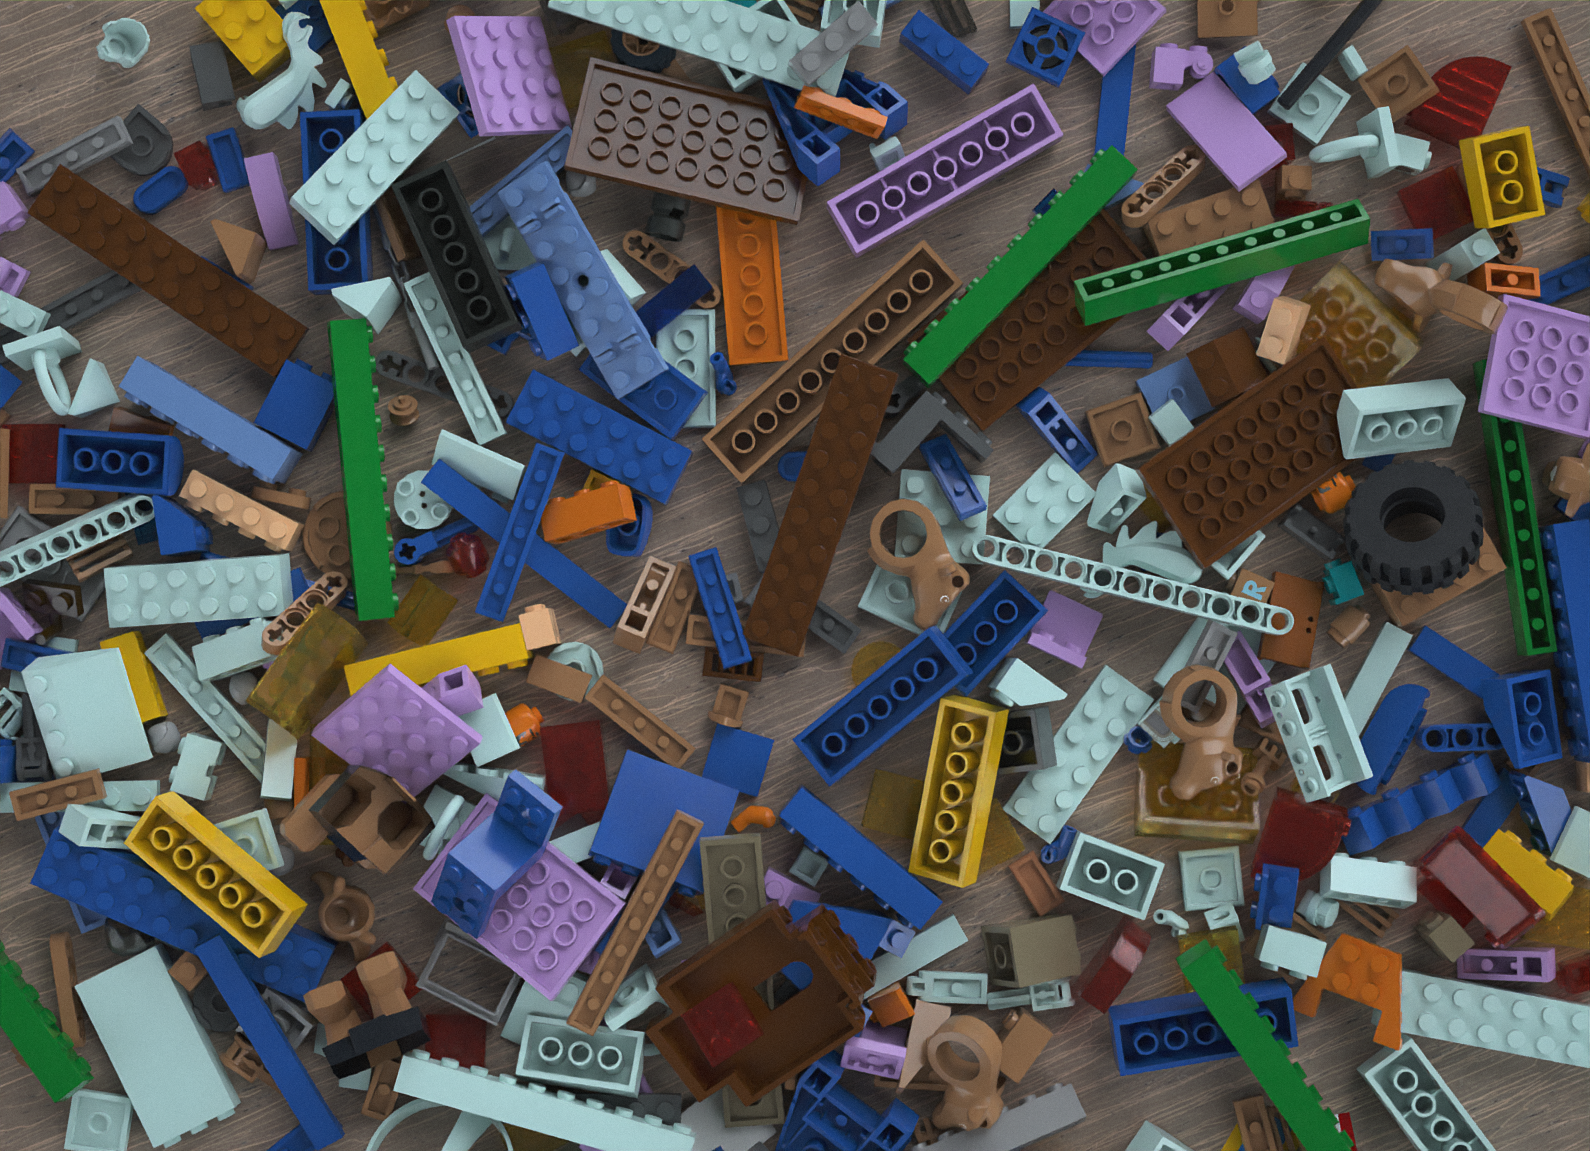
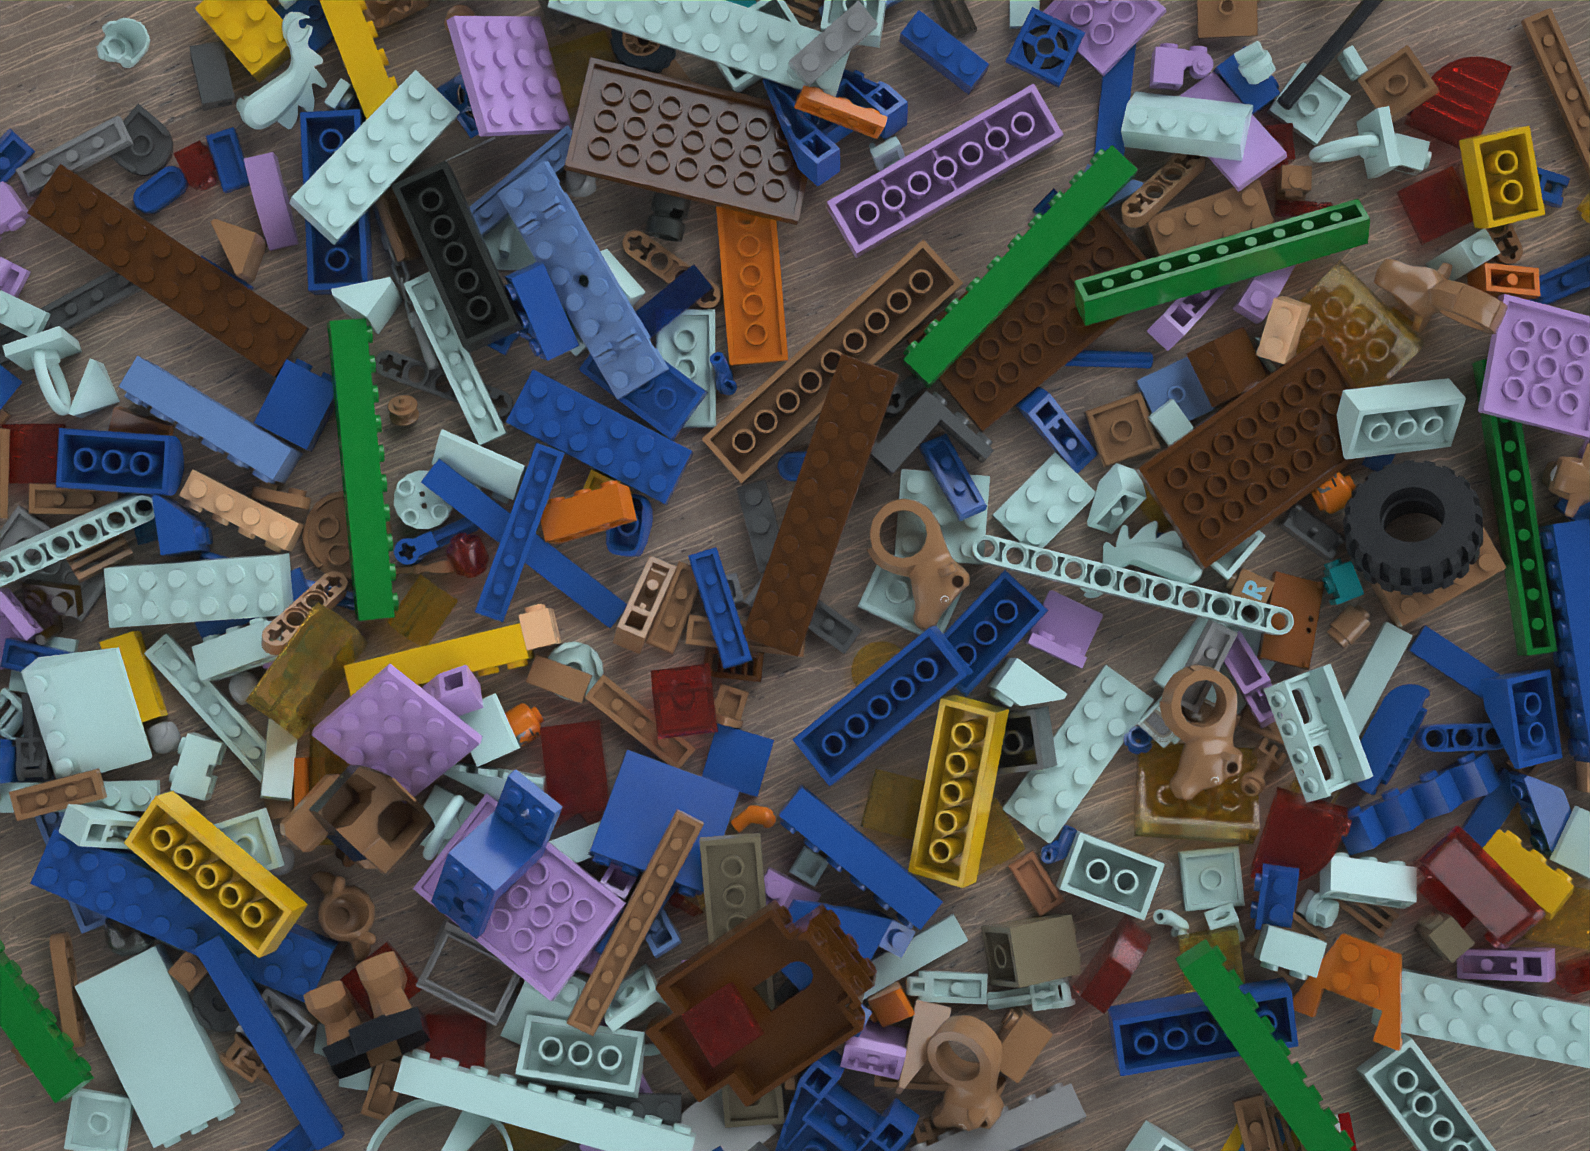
blue plate [1371,228,1434,261] -> none
none -> clear red slope [651,663,718,739]
none -> light aqua slope [1121,92,1253,161]

